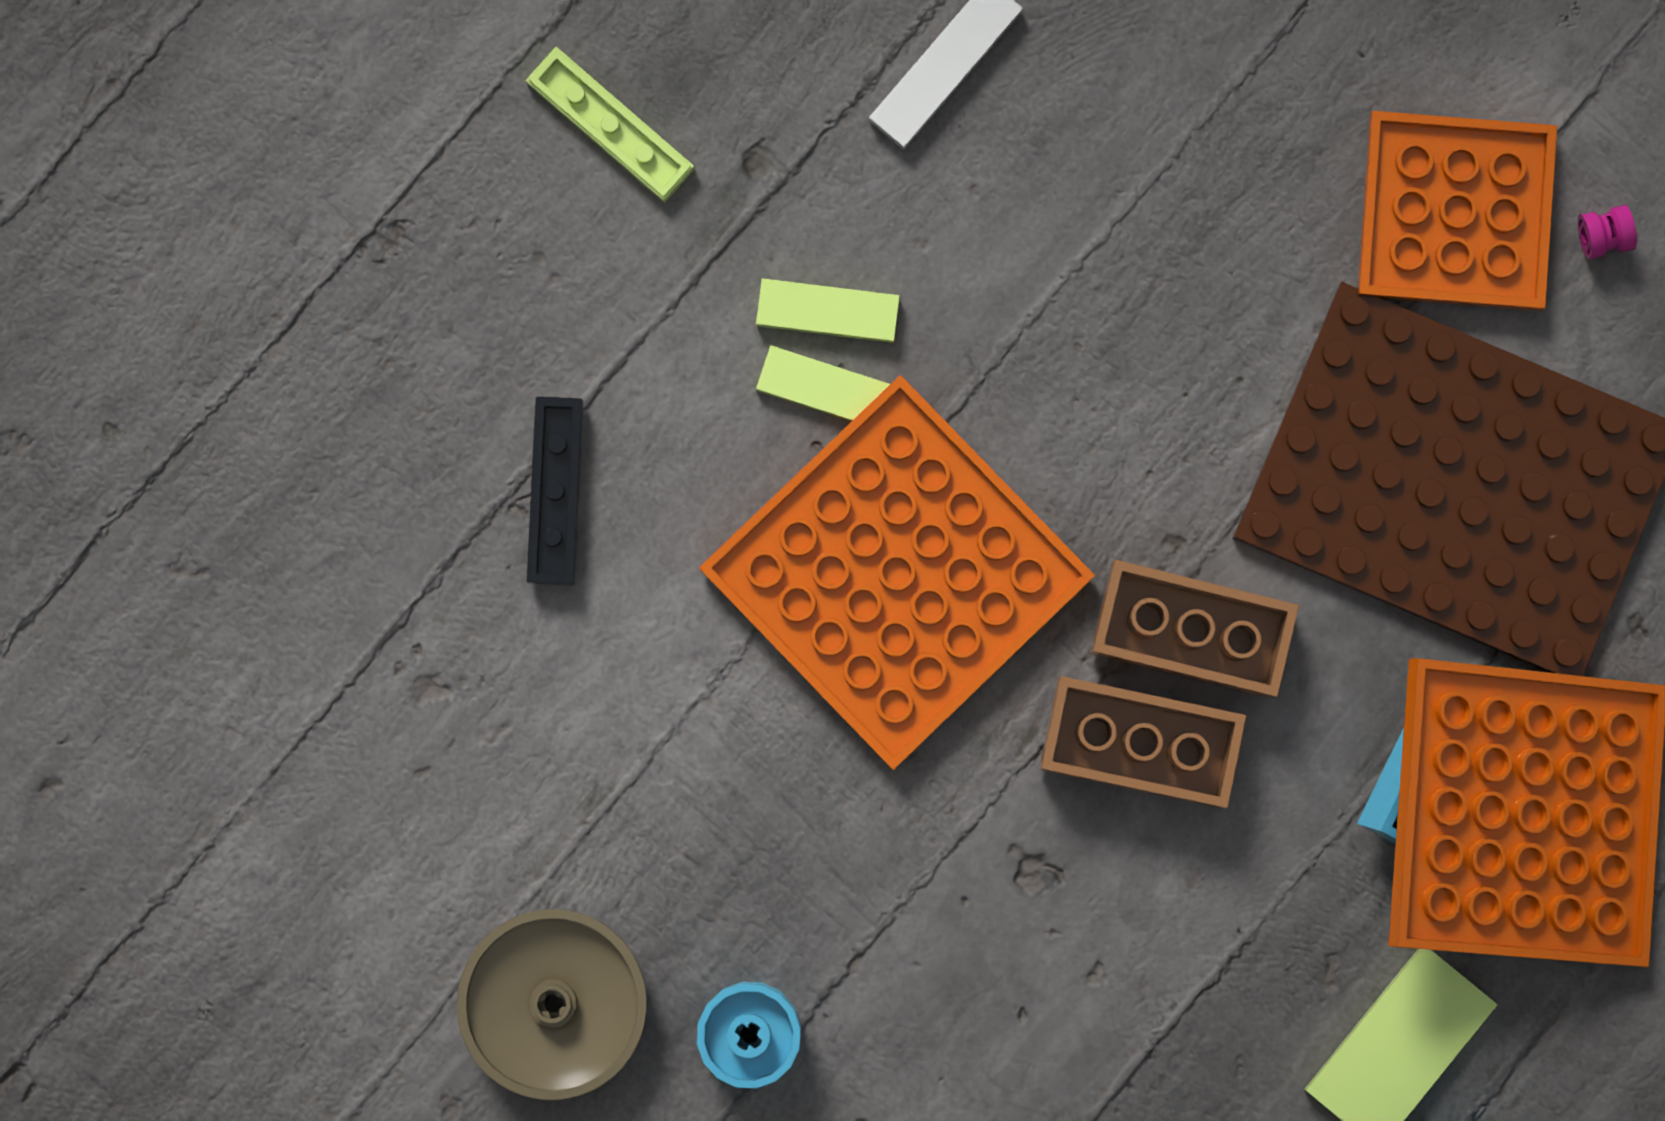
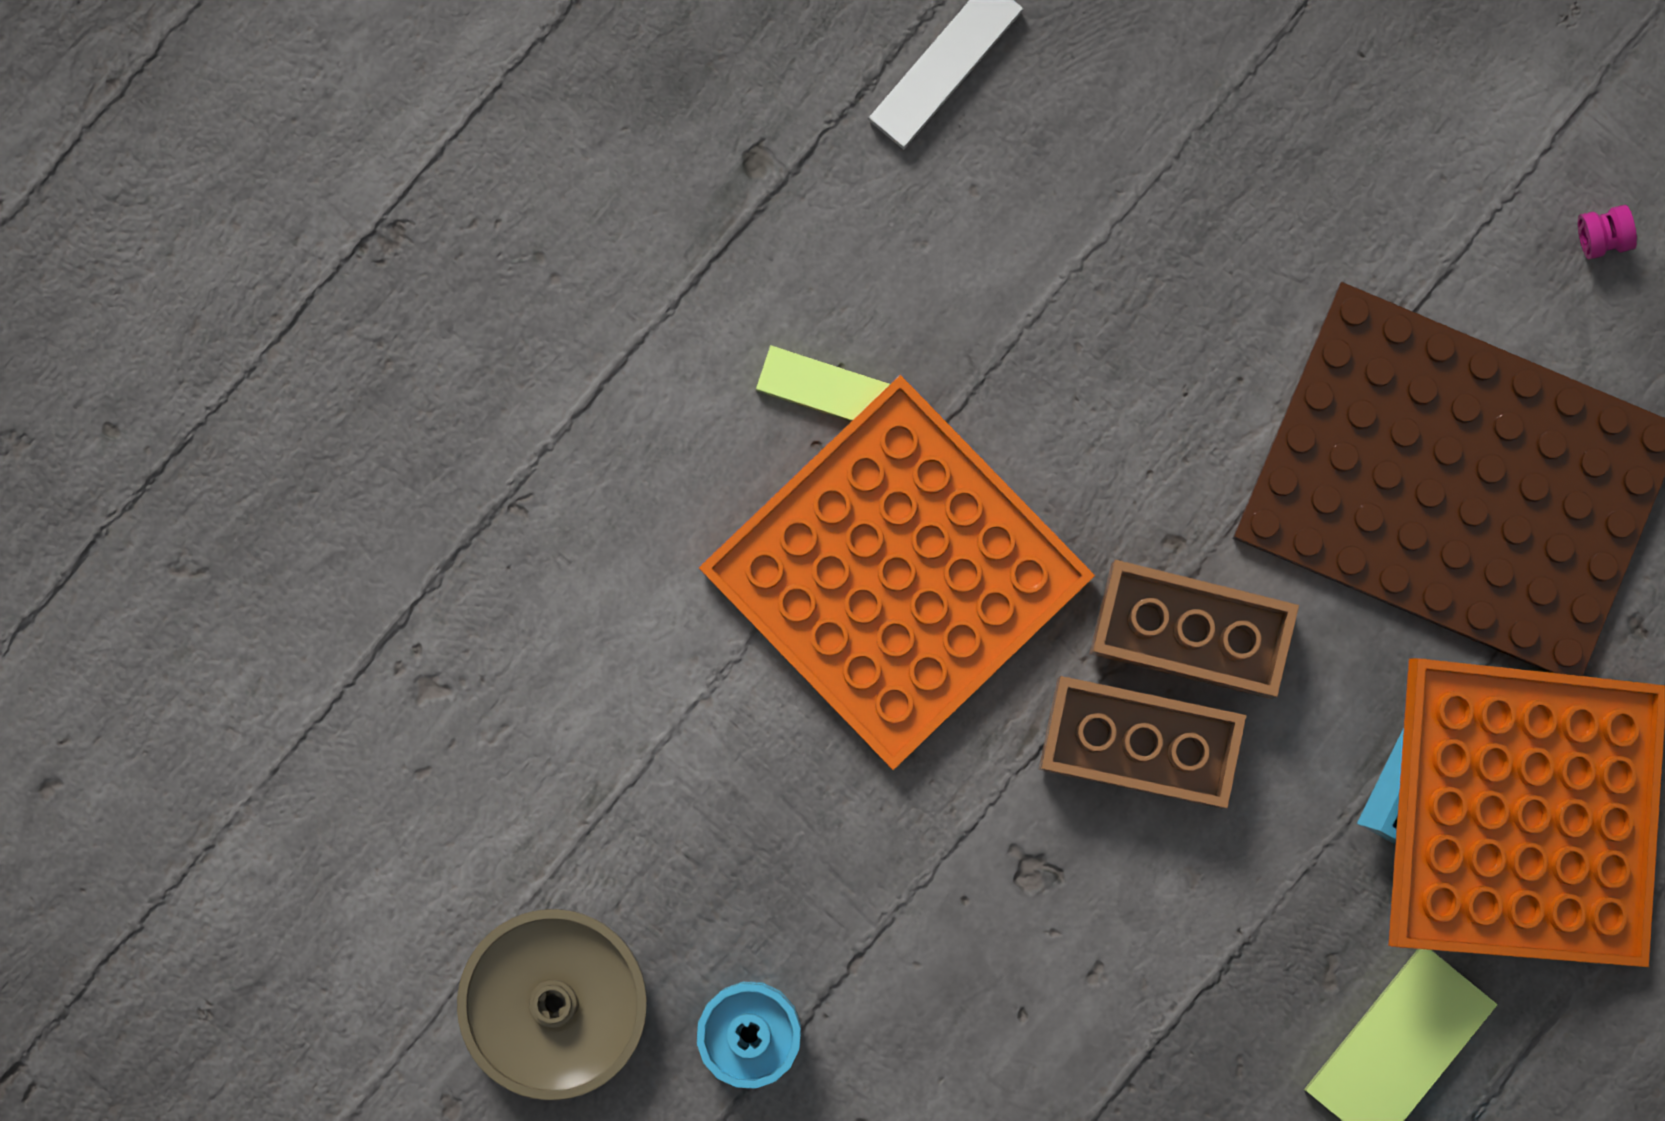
yellowish green tile [525,47,695,203] -> none
black plate [527,397,583,585] -> none
yellowish green tile [756,278,900,343] -> none
orange plate [1357,111,1557,311] -> none

